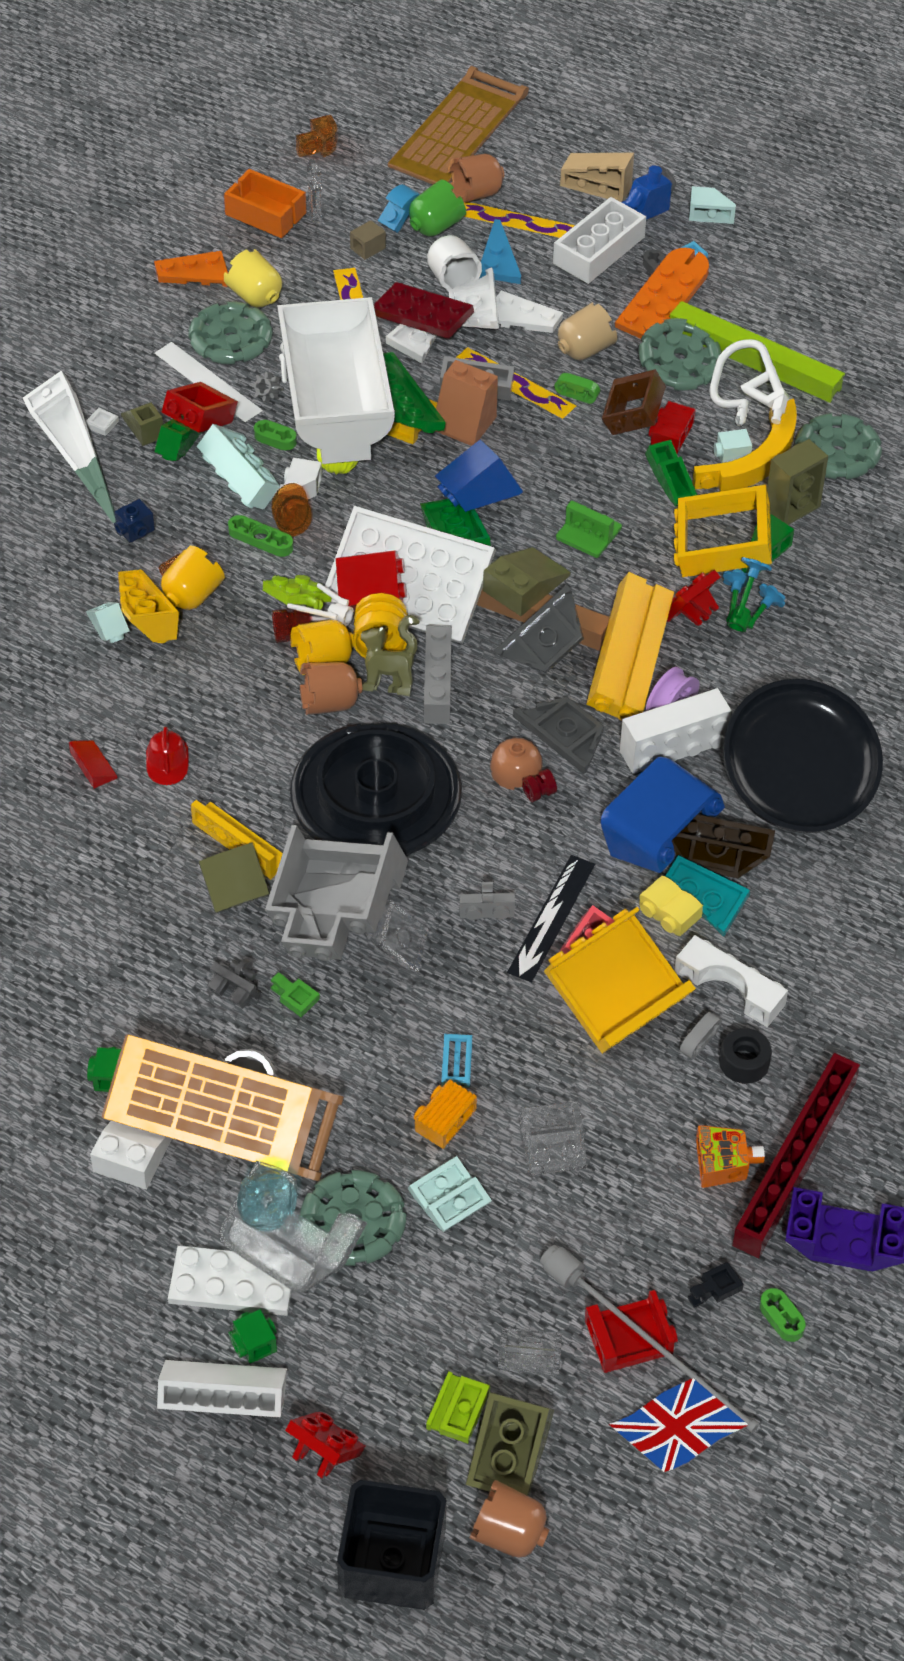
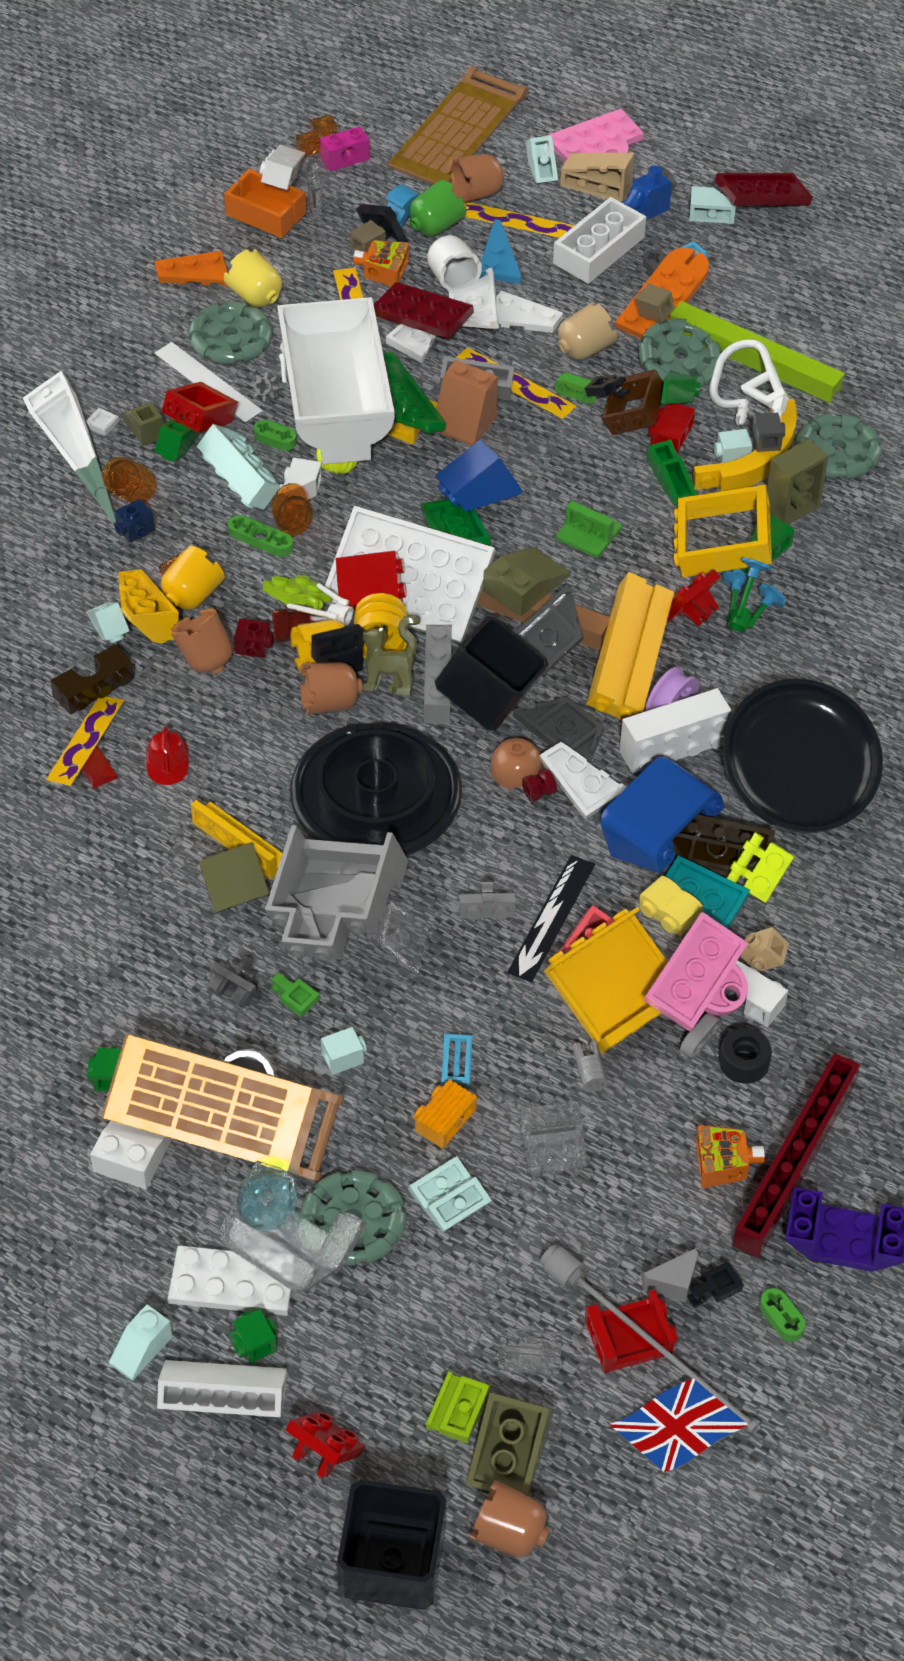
none -> yellow sticker [46,696,124,786]
none -> dark brown arch [50,644,134,715]
none -> clear orange piece [101,457,156,503]
none -> light aqua slope [109,1304,172,1381]
none -> nougat cylinder [171,608,233,674]
none -> dark red brick [234,618,274,658]
none -> white brick [259,145,305,190]
none -> black wing [311,624,363,671]
none -> dark pink brick [320,126,370,172]
none -> light aqua brick [321,1027,367,1075]
none -> orange torso [353,240,409,286]
none -> black wing [356,204,408,243]
none -> black plate [434,616,549,731]
none -> light aqua slope [525,135,558,183]
none -> white wing [539,742,627,820]
none -> bright pink plate [546,109,644,162]
none -> light grey hinge [572,1040,608,1092]
none -> black plate [585,375,630,398]
none -> dark tan brick [635,283,675,323]
none -> light grey slope [642,1248,698,1303]
none -> bright pink plate [643,912,748,1032]
none -> green slope [661,372,701,404]
none -> dark red plate [714,173,813,207]
none -> neon yellow plate [727,832,795,903]
none -> tan brick [741,927,789,972]
none -> dark grey brick [752,412,785,452]

